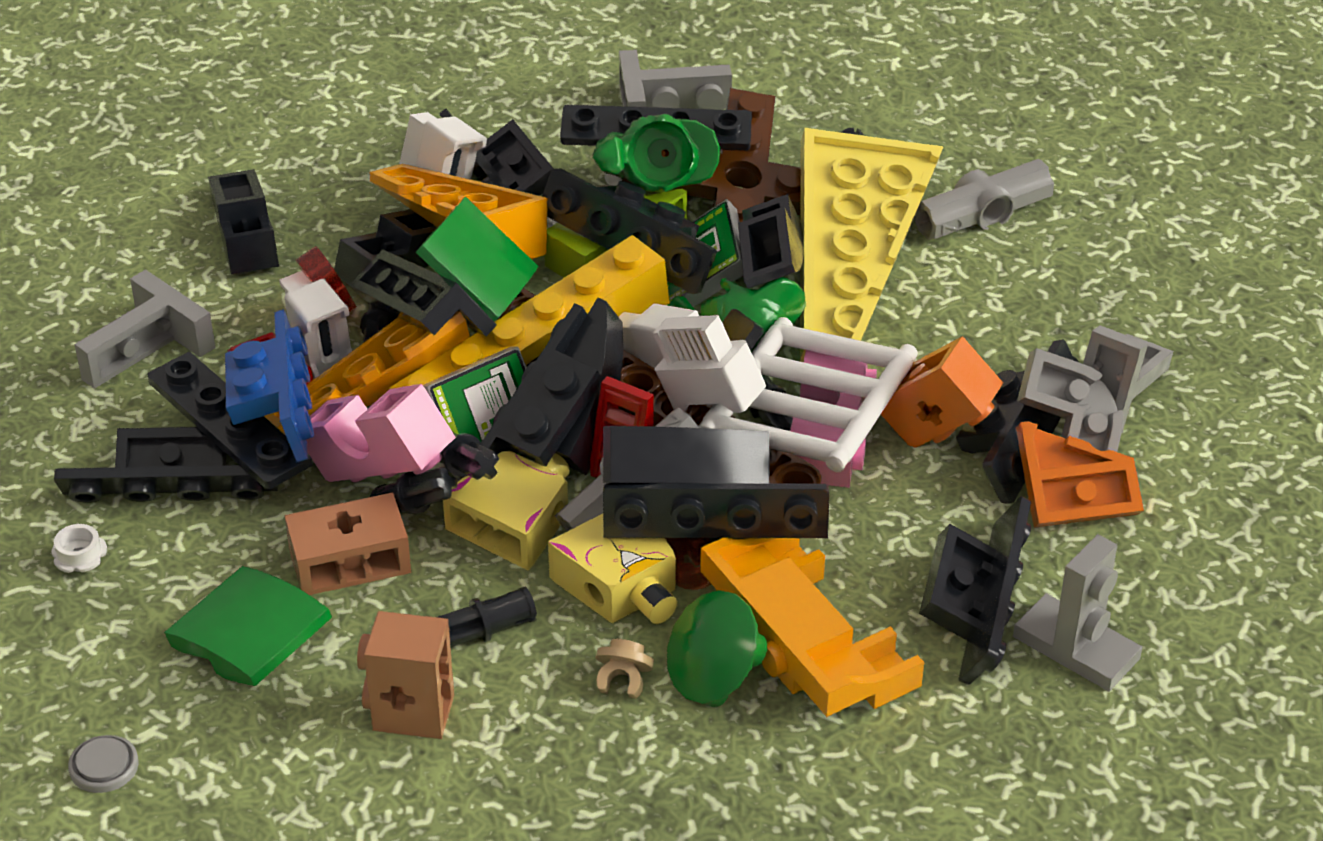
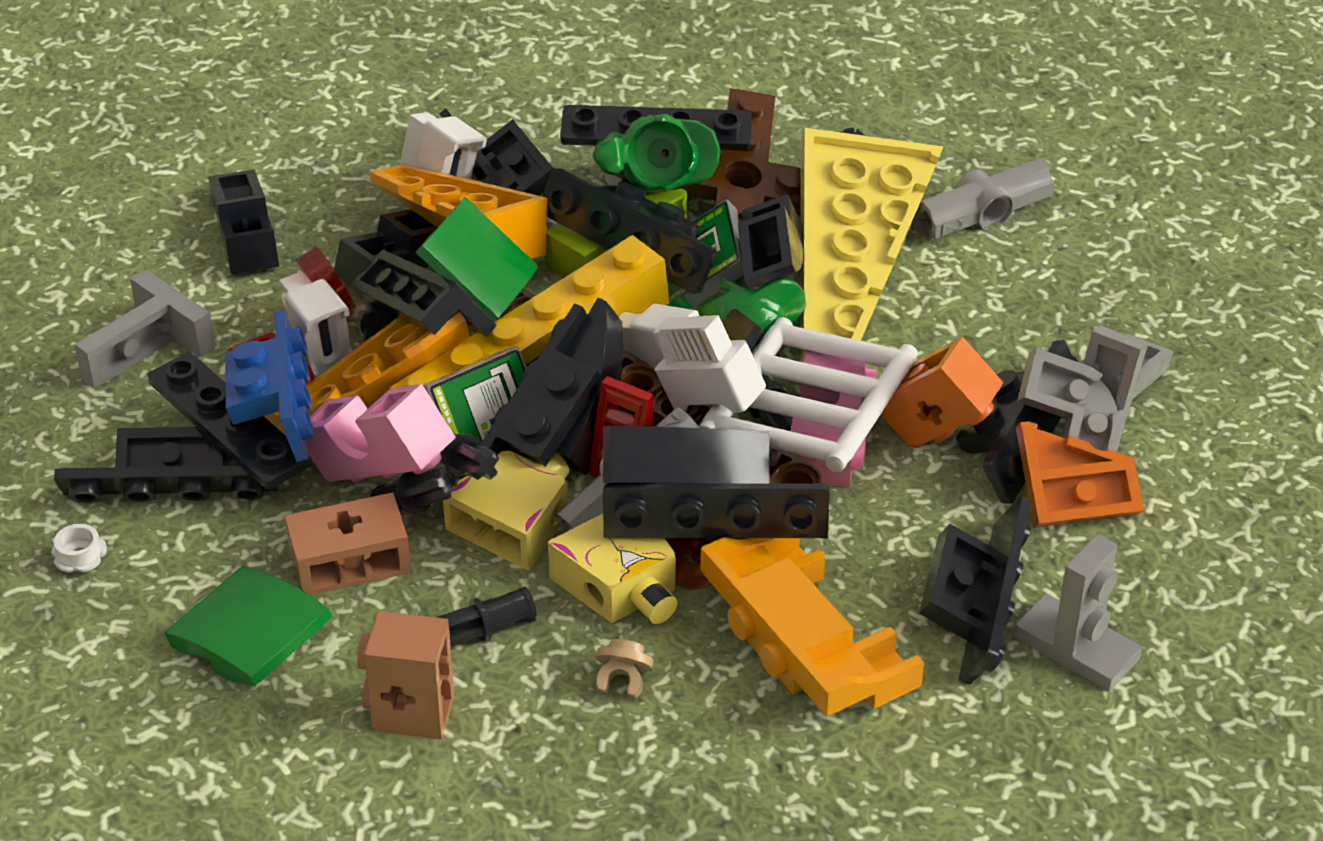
light grey piece [68,735,139,793] -> none
light grey bracket [619,50,732,109] -> none
green dish [667,590,767,707] -> none

